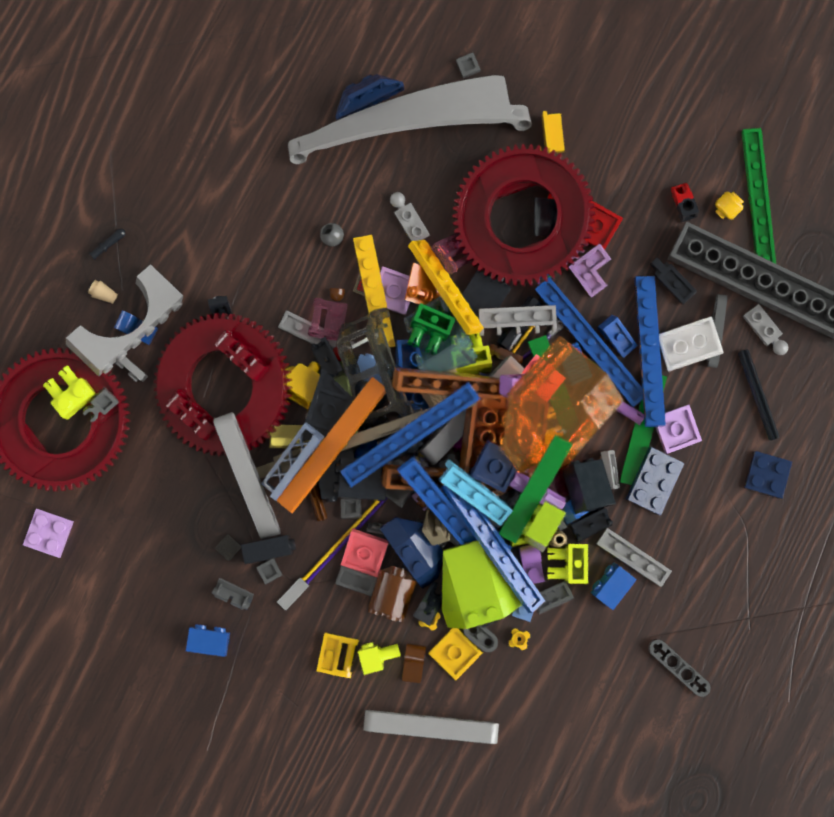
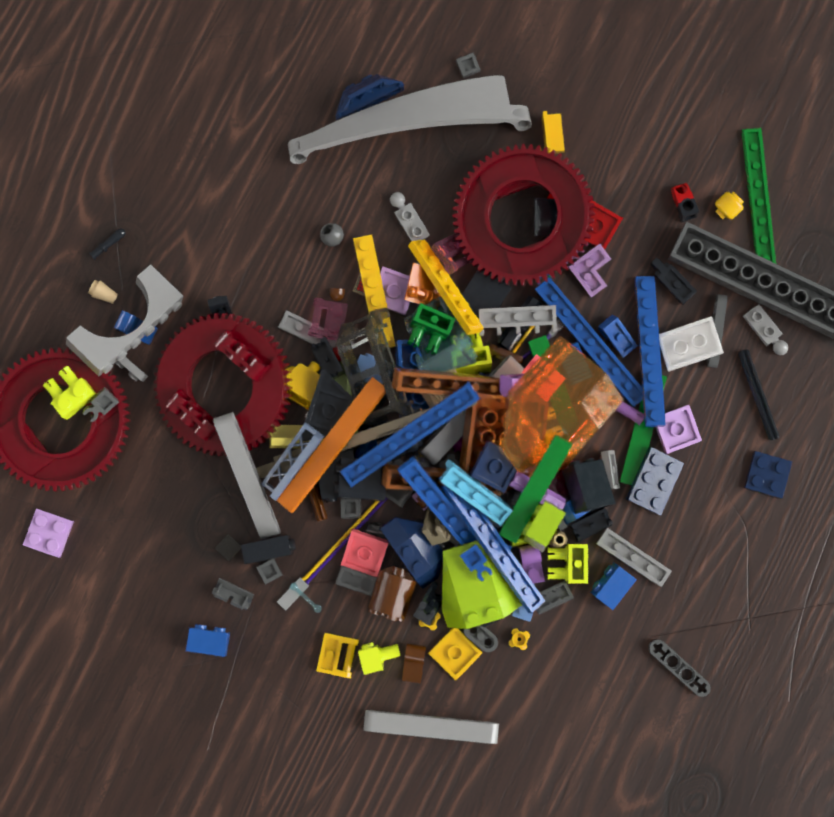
none -> clear light blue hinge [290,583,321,613]
none -> blue plate [460,544,493,581]

